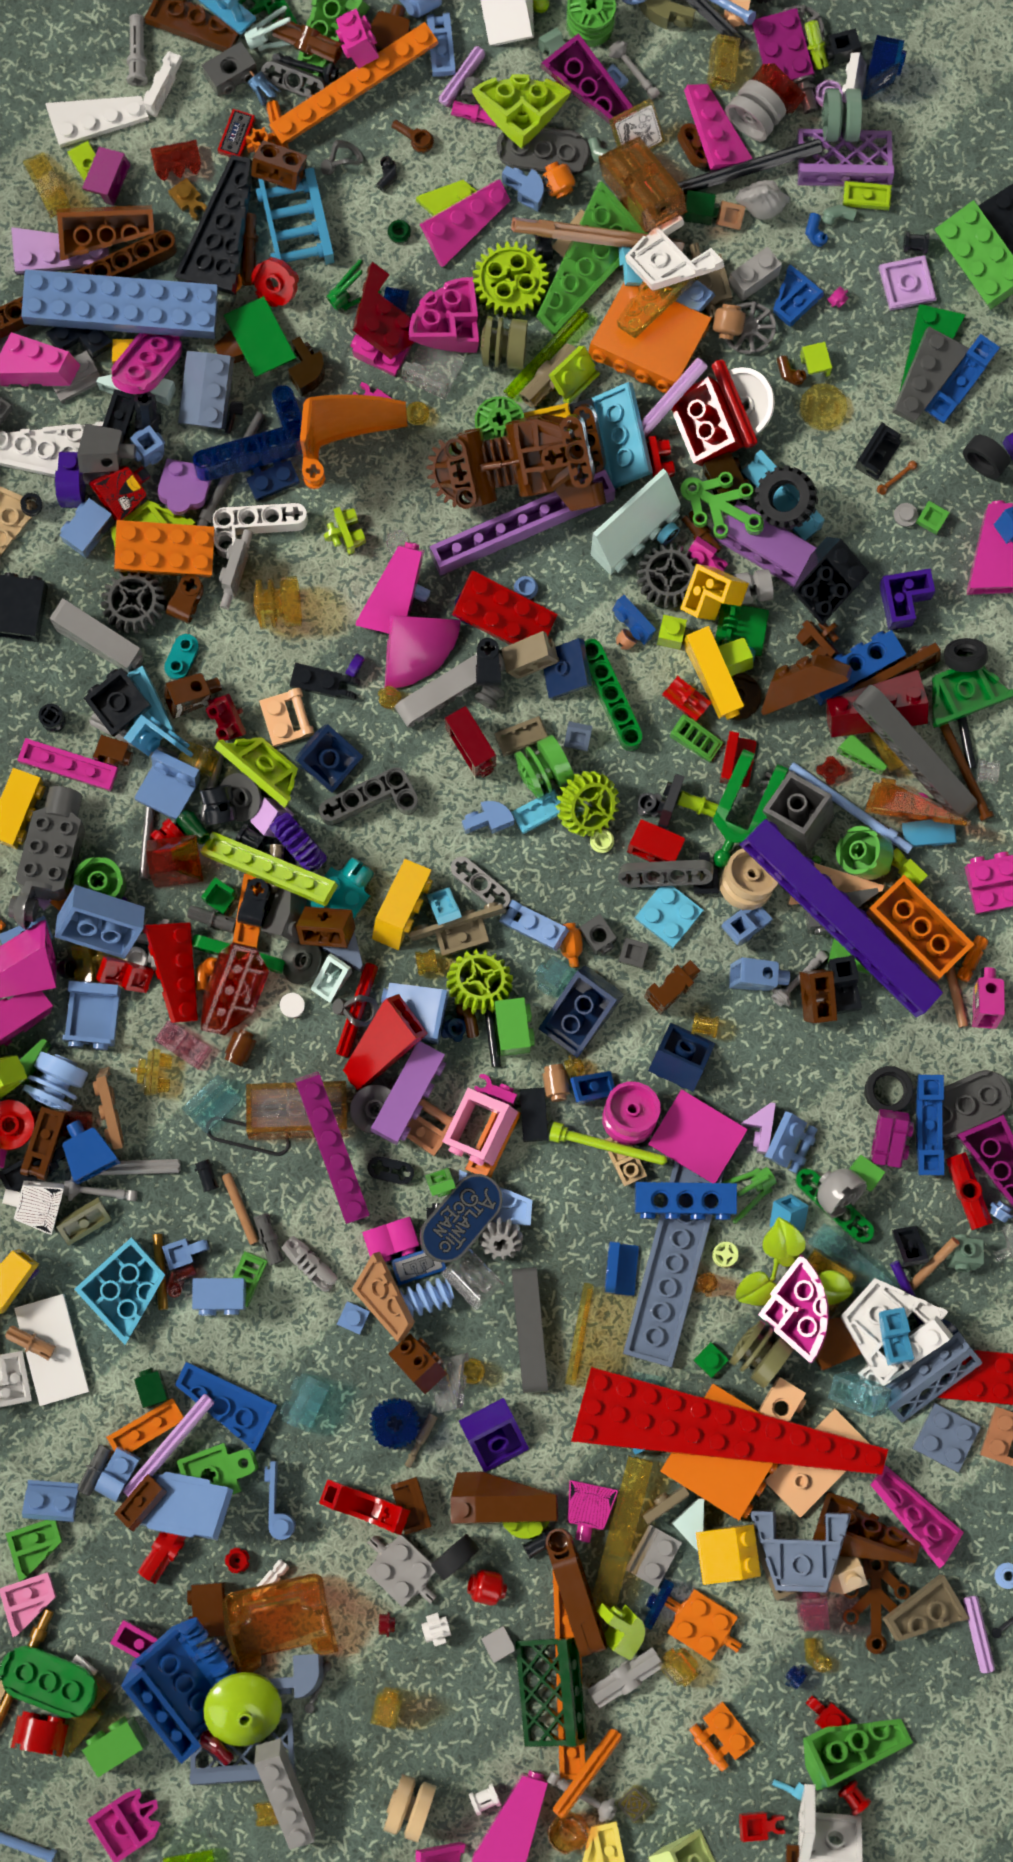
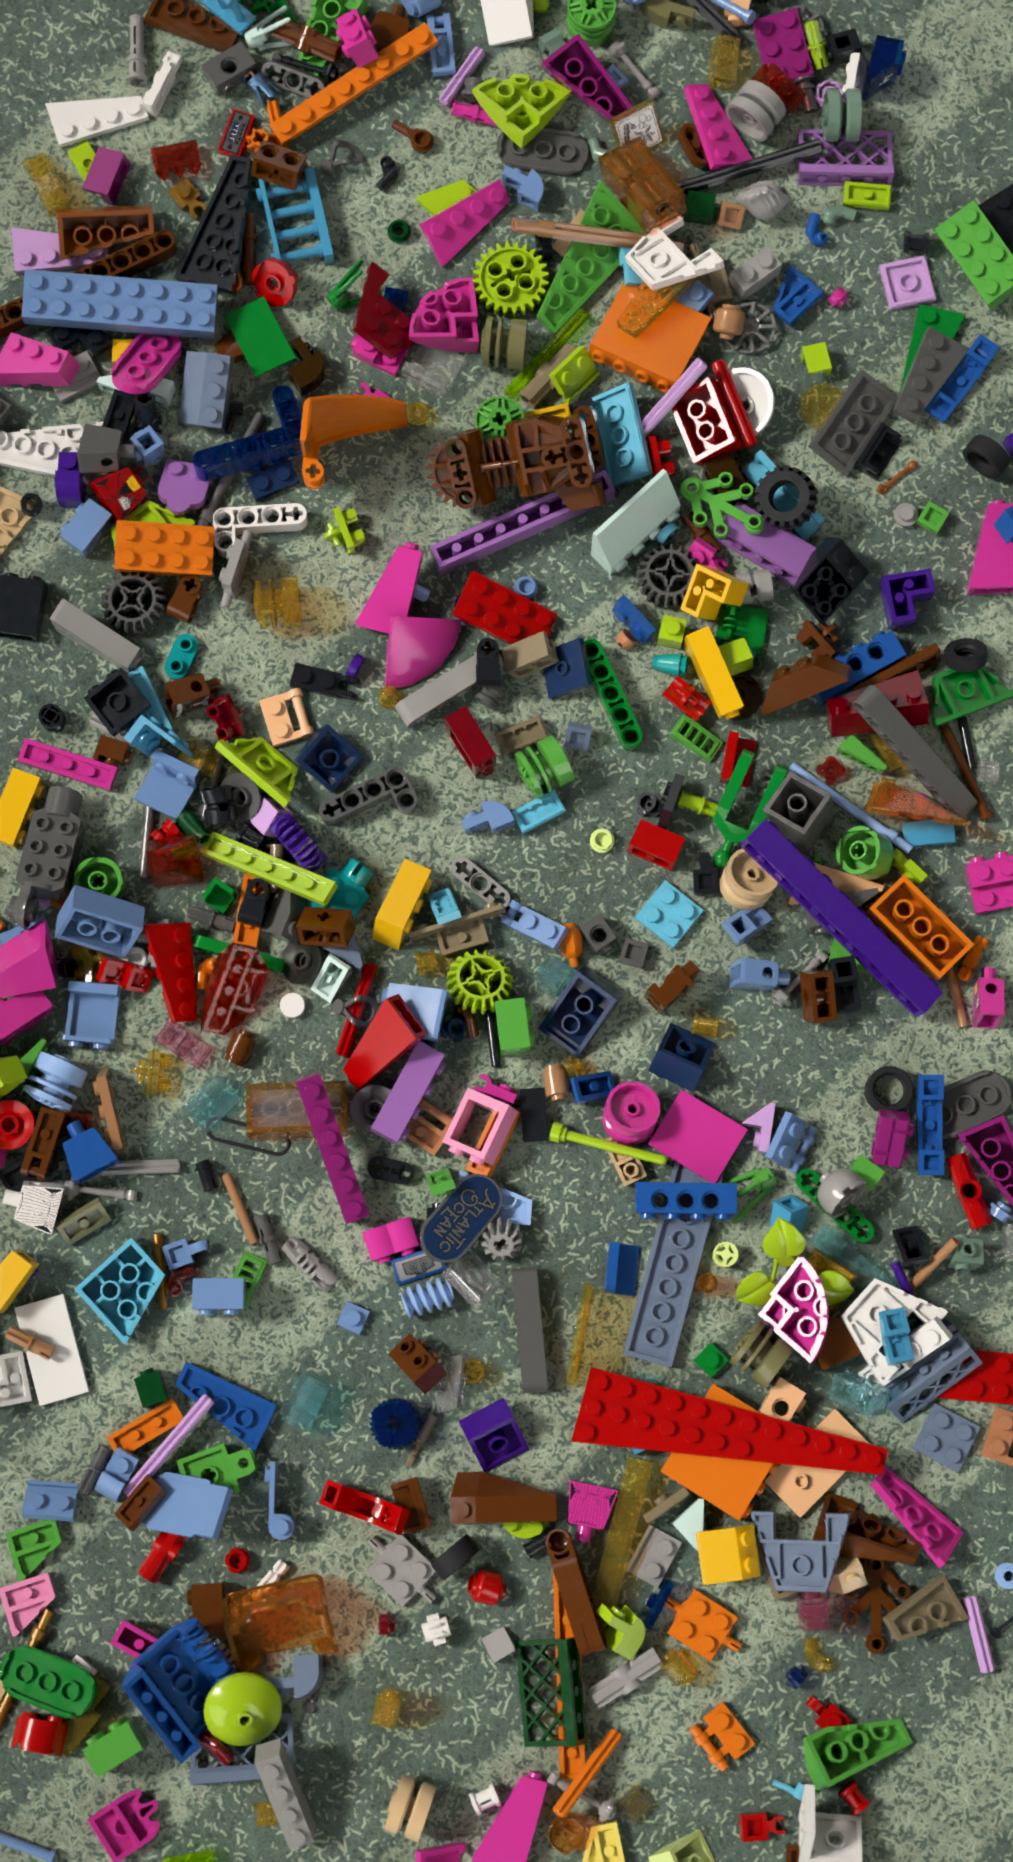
medium nougat wing [352,1252,415,1342] -> none
orange head [541,161,576,199] -> none
lime gear [555,771,621,837] -> none
dark grey beam [618,860,714,888] -> none
reddish brown arm [776,356,807,386] -> none
none -> teal cone [652,653,689,677]
none -> dark grey plate [808,369,897,475]

